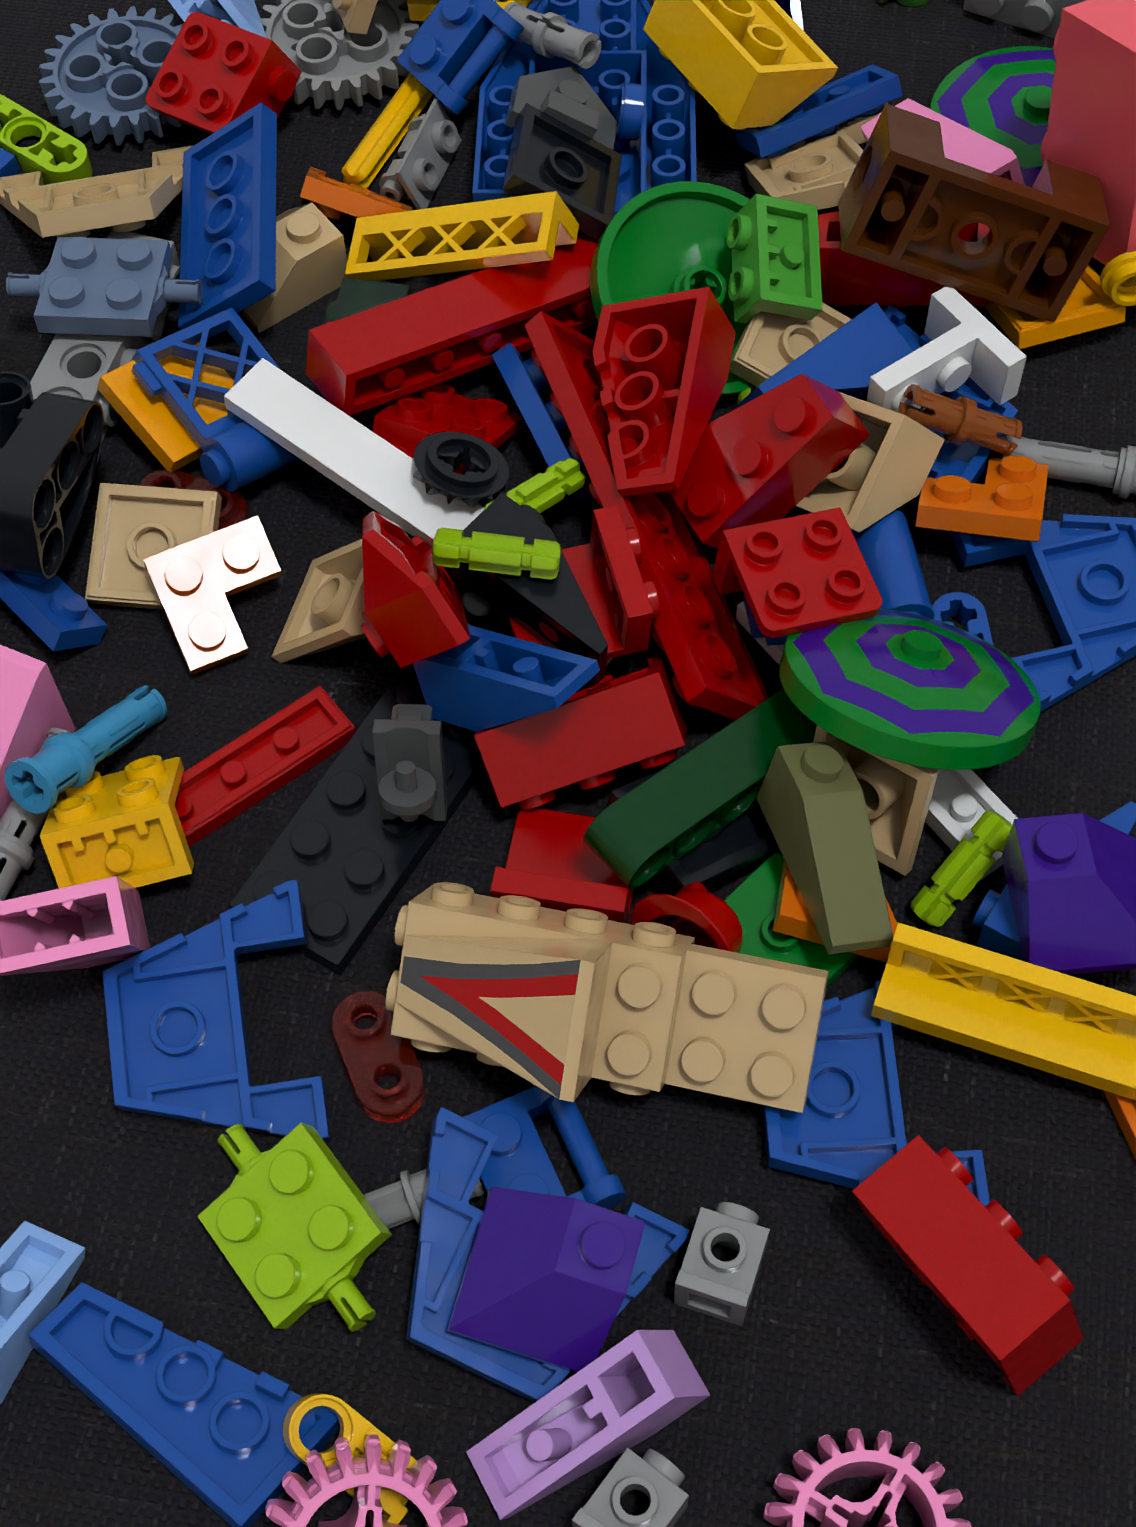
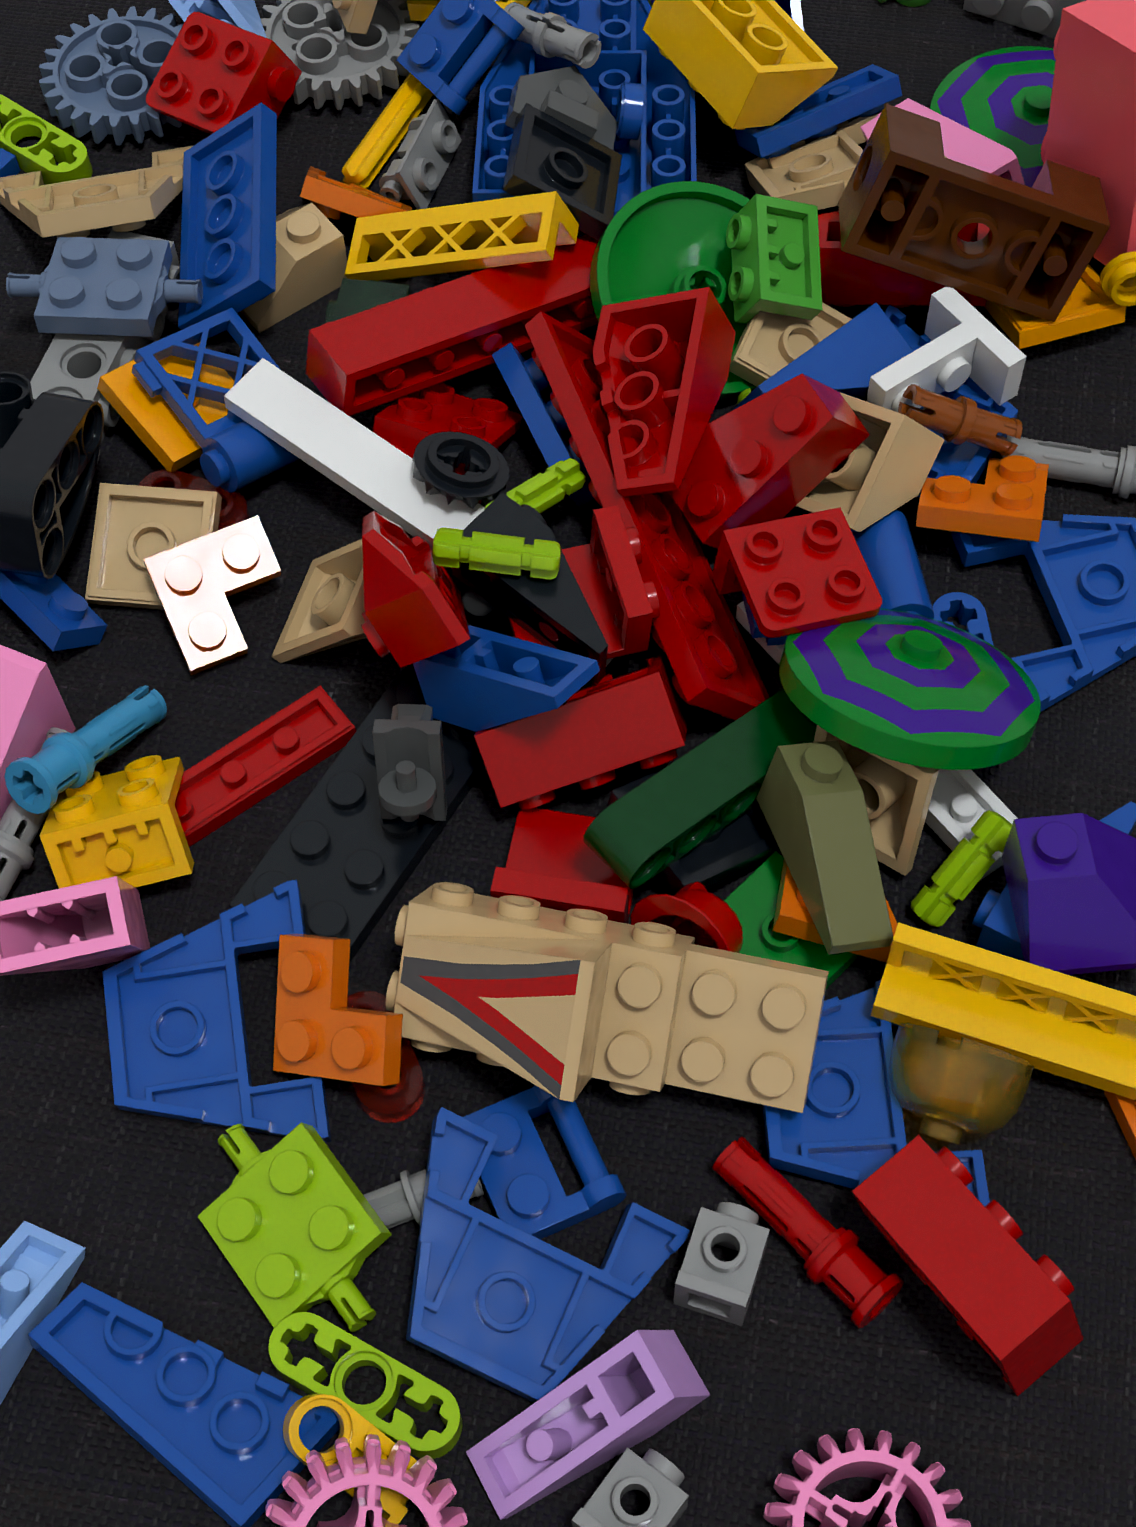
dark purple slope [447,1187,645,1373] -> none
none -> lime beam [268,1312,462,1459]
none -> orange plate [273,934,403,1086]
none -> red pin [713,1137,904,1328]
none -> clear yellow cylinder [888,1023,1034,1145]

